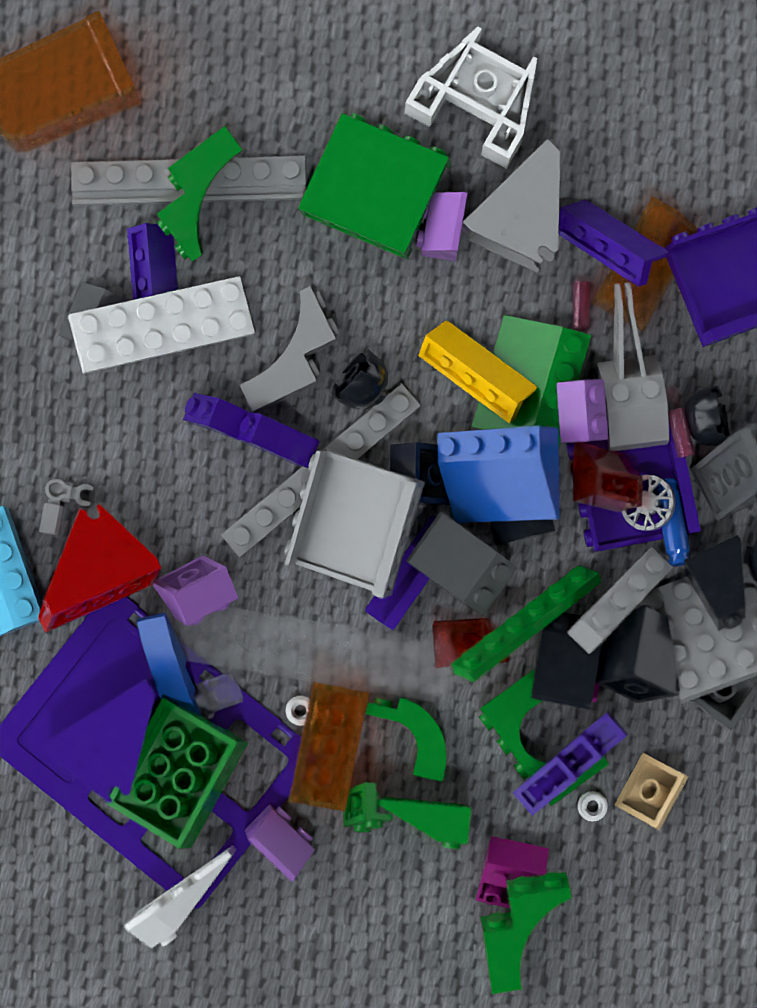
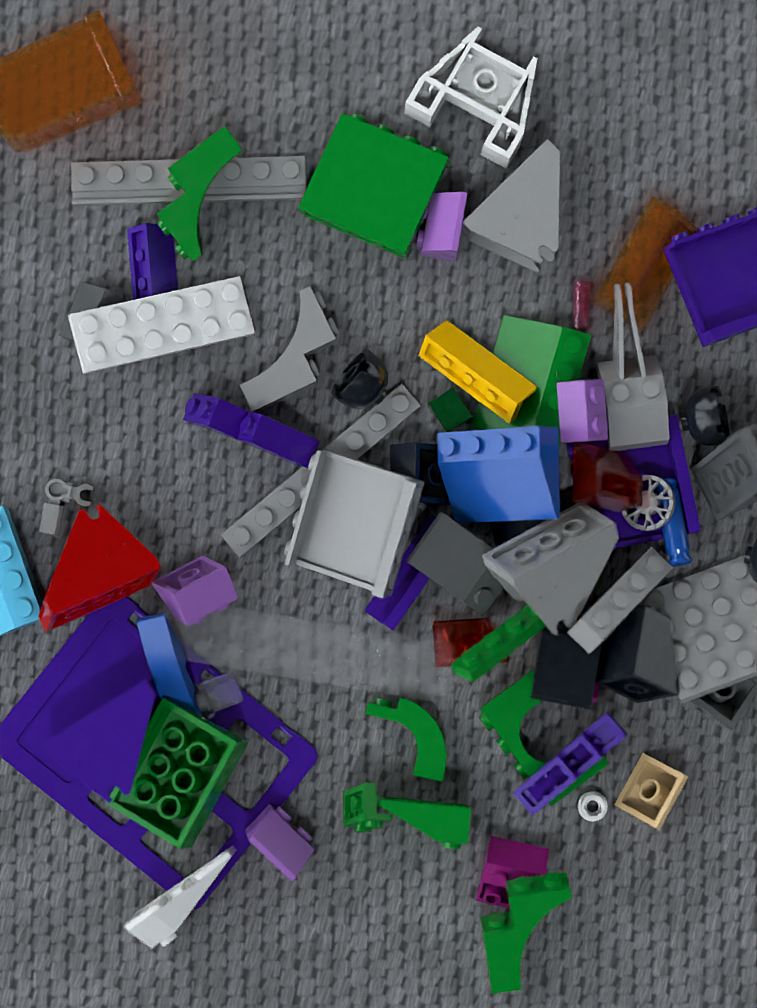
white plate [286,696,315,726] -> none
clear orange slope [289,682,369,812] -> none
dark purple panel [559,200,668,287] -> none
clear pink axle [668,408,695,458] -> none
black slope [684,535,746,631] -> none
none -> dark green panel [427,387,472,432]
none -> light grey ladder [482,501,619,635]

